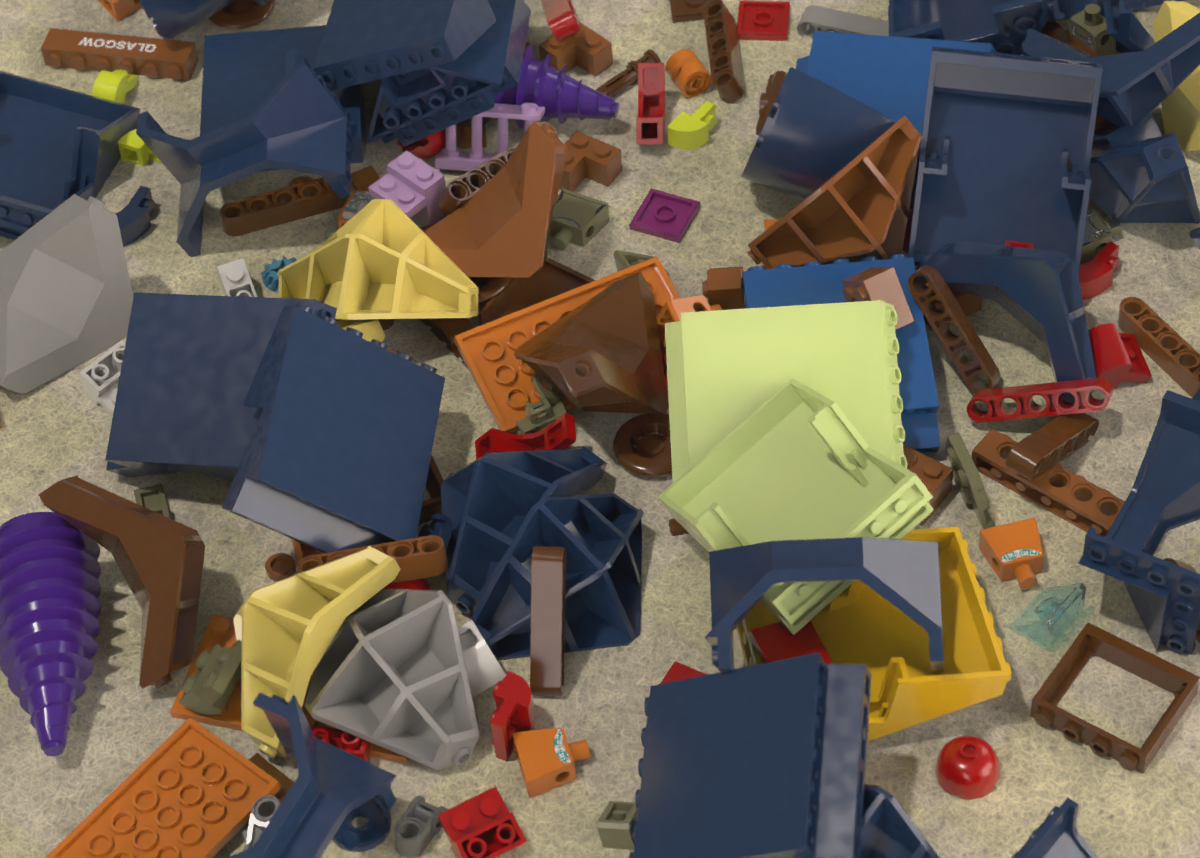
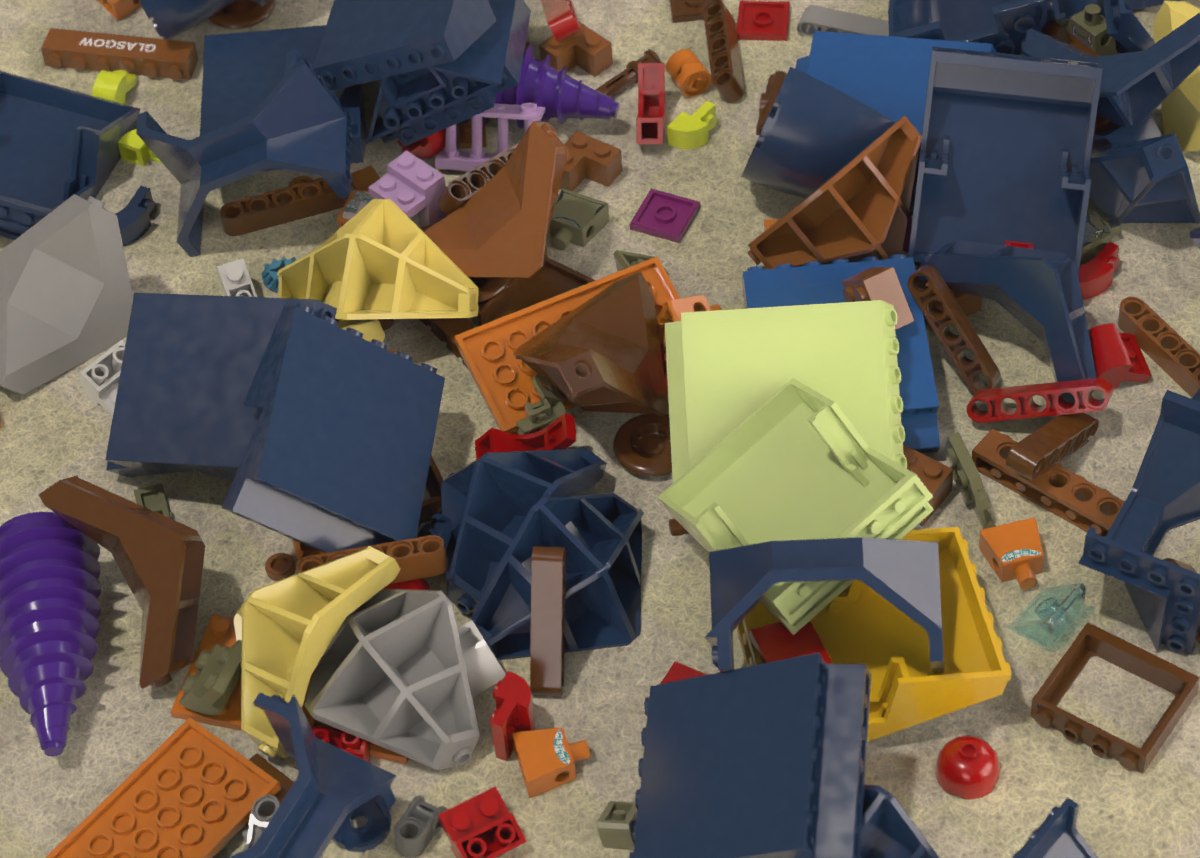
dark orange brick [702,266,745,310] -> none

